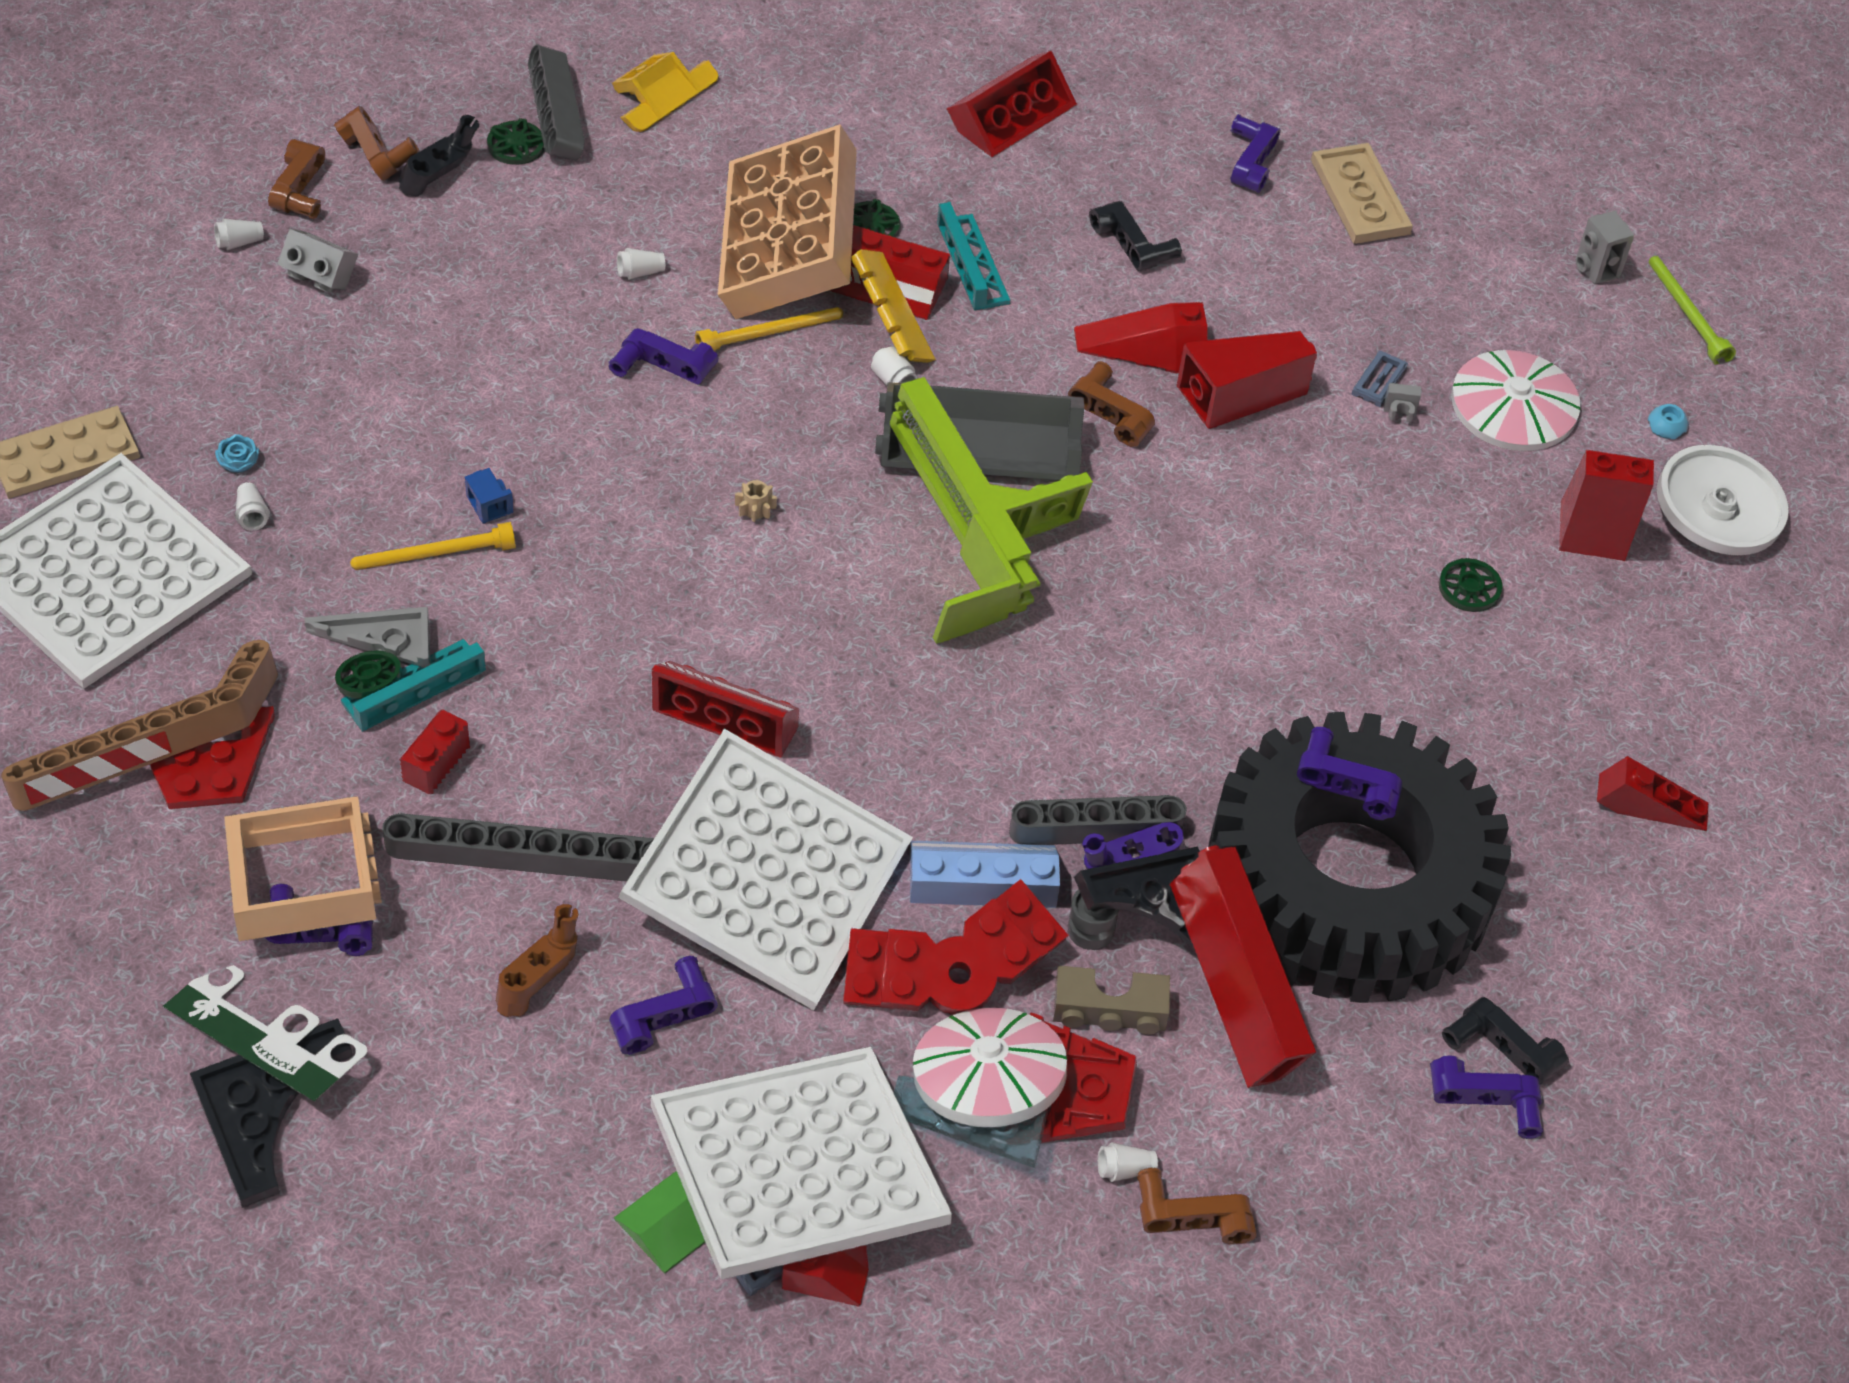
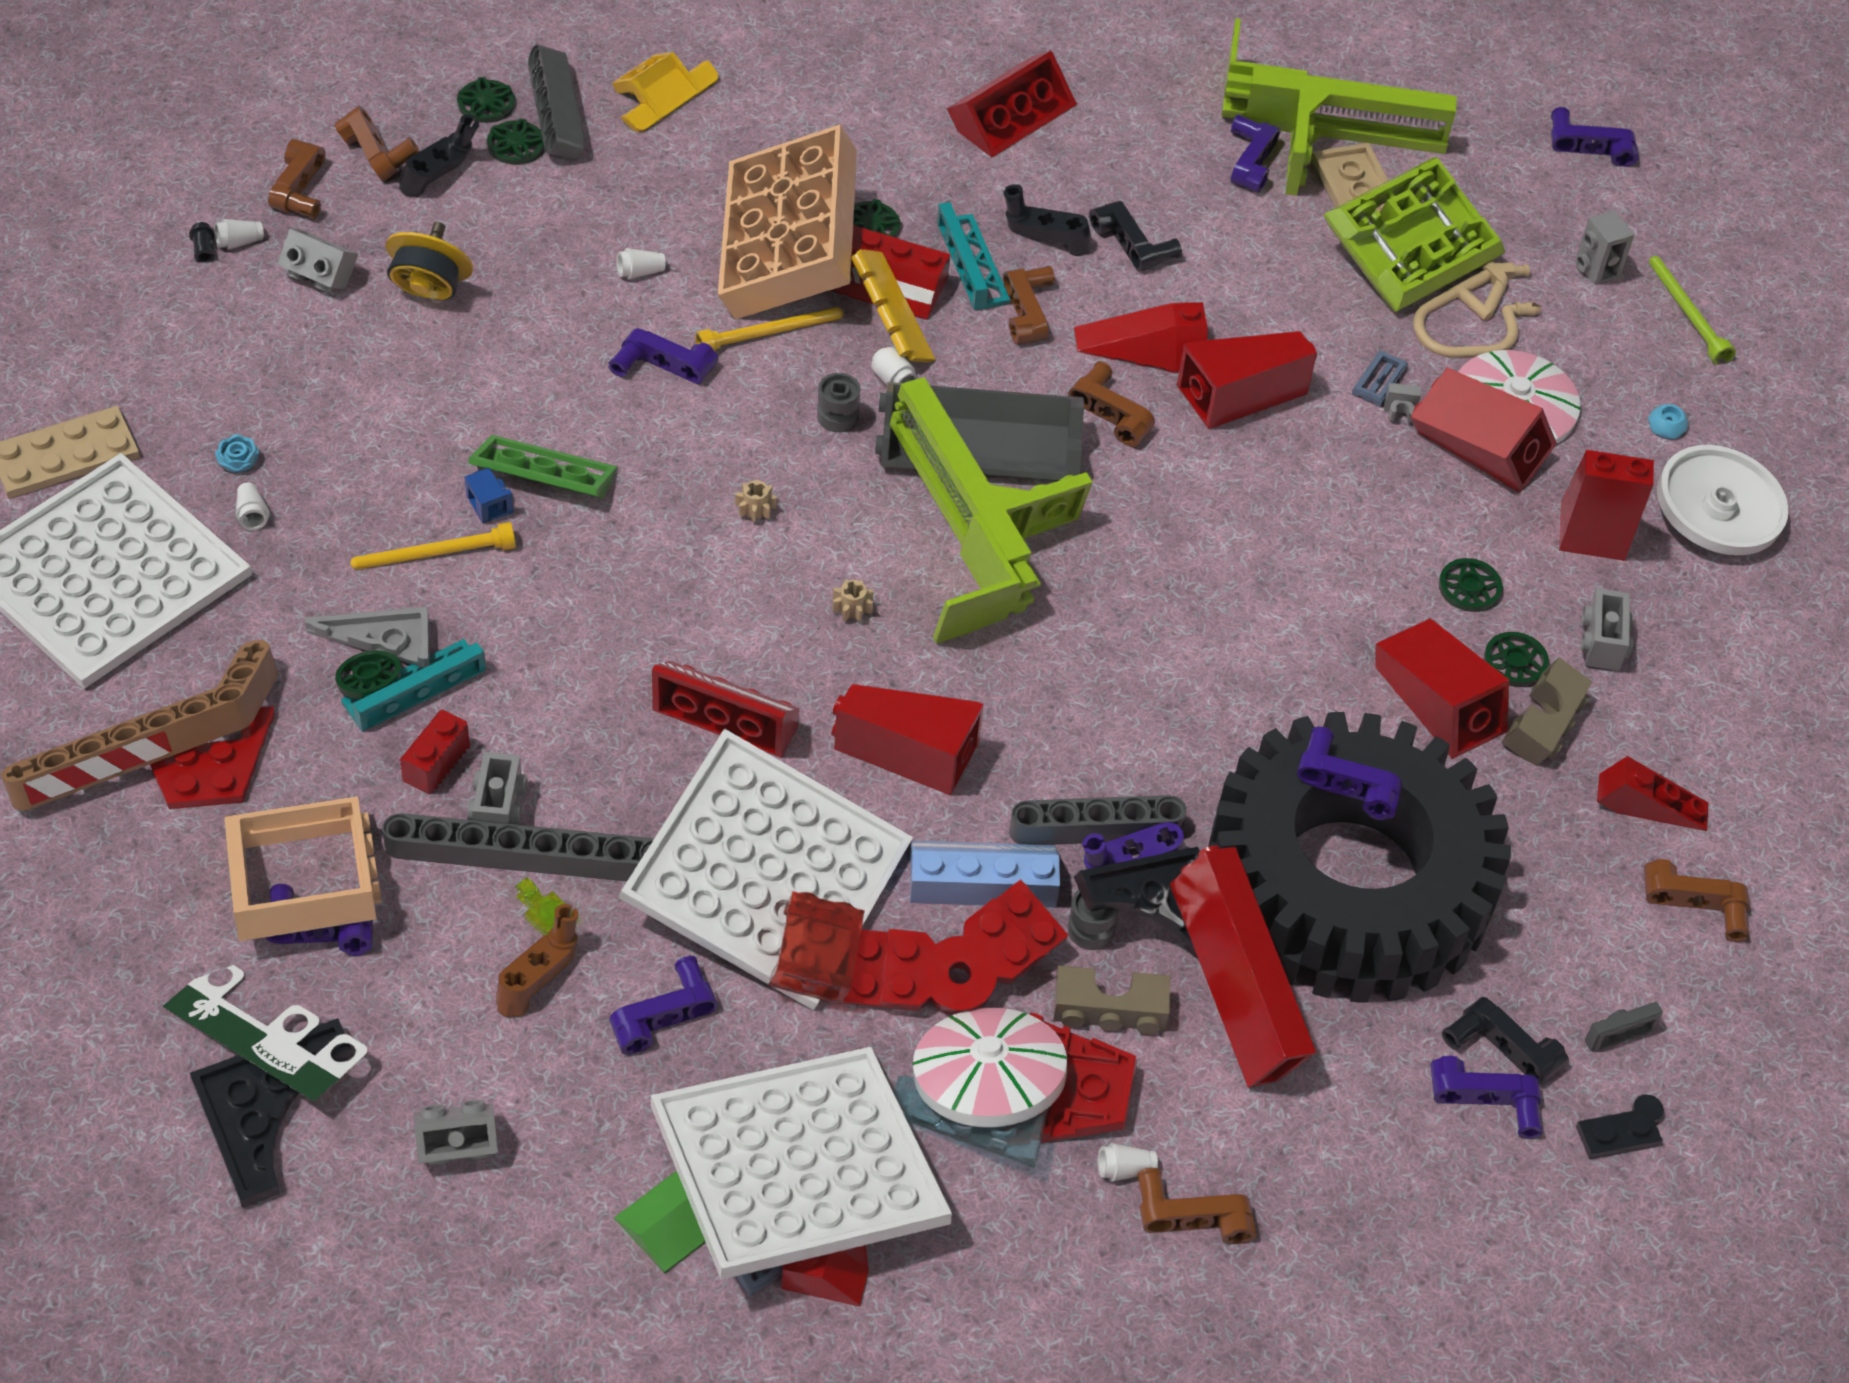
none -> black pin [189,222,215,262]
none -> yellow piece [385,222,474,300]
none -> light grey brick [414,1099,498,1164]
none -> dark green wheel [457,77,515,123]
none -> light grey brick [467,752,528,825]
none -> bright green slope [468,435,617,499]
none -> clear neon green plate [515,877,578,936]
none -> clear red panel [768,891,865,1005]
none -> dark grey wheel [817,373,861,432]
none -> red slope [831,684,984,796]
none -> tan gear [832,580,874,622]
none -> black beam [1003,184,1093,256]
none -> dark orange beam [1003,265,1055,345]
none -> lime piece [1221,18,1457,196]
none -> lime piece [1323,157,1506,312]
none -> red slope [1375,618,1509,759]
none -> slope [1410,367,1557,492]
none -> tan piece [1413,261,1541,358]
none -> dark green wheel [1484,632,1549,687]
none -> dark tan arch [1501,657,1592,766]
none -> dark purple beam [1551,107,1638,167]
none -> black hinge [1576,1094,1664,1160]
none -> light grey brick [1580,588,1633,671]
none -> dark grey plate [1584,1001,1663,1052]
none -> dark orange beam [1644,859,1750,942]

